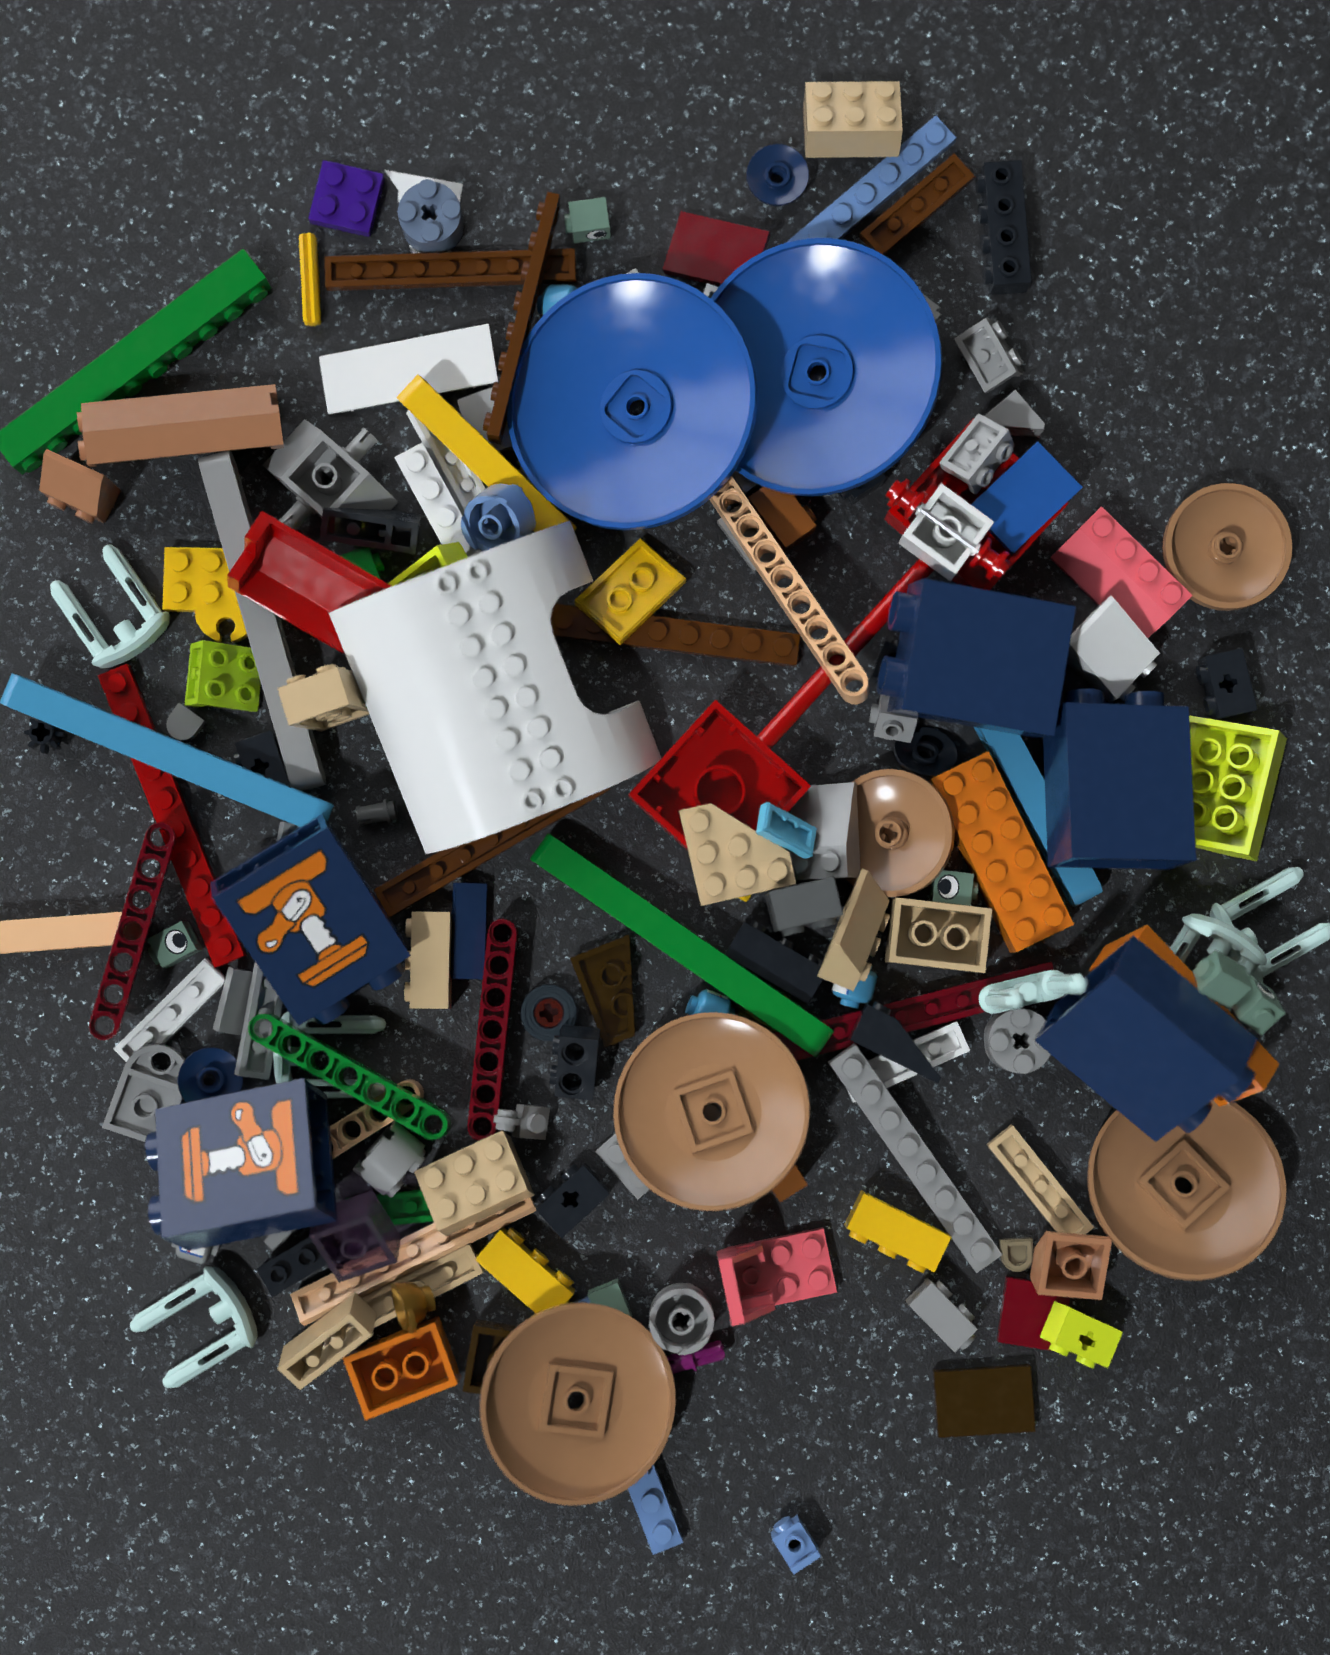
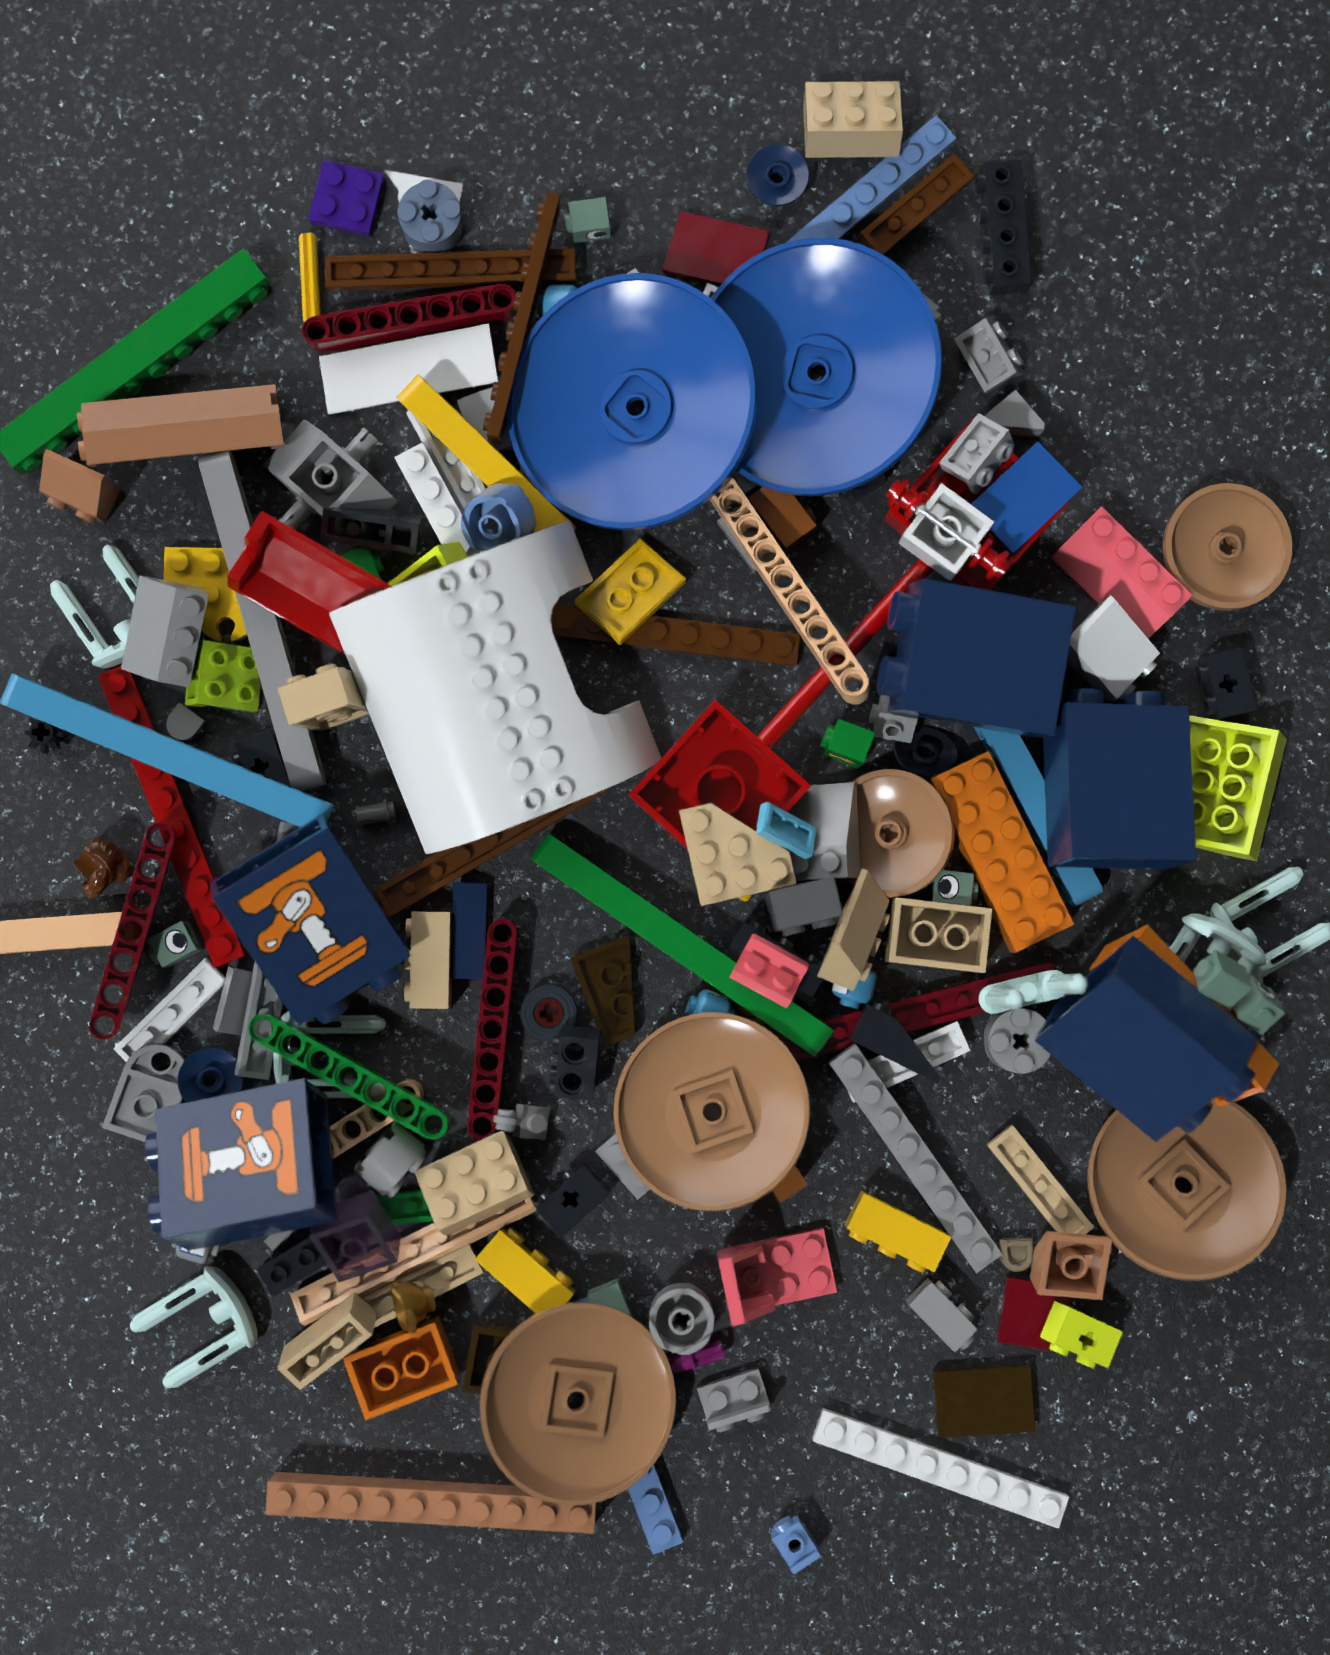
none -> reddish brown hair [73,836,131,899]
none -> light grey slope [121,575,208,687]
none -> nougat brick [265,1472,596,1534]
none -> dark red beam [302,284,517,353]
none -> light grey bracket [697,1367,771,1432]
none -> coral bracket [729,934,809,1009]
none -> white plate [812,1408,1069,1529]
none -> green brick [820,719,875,769]

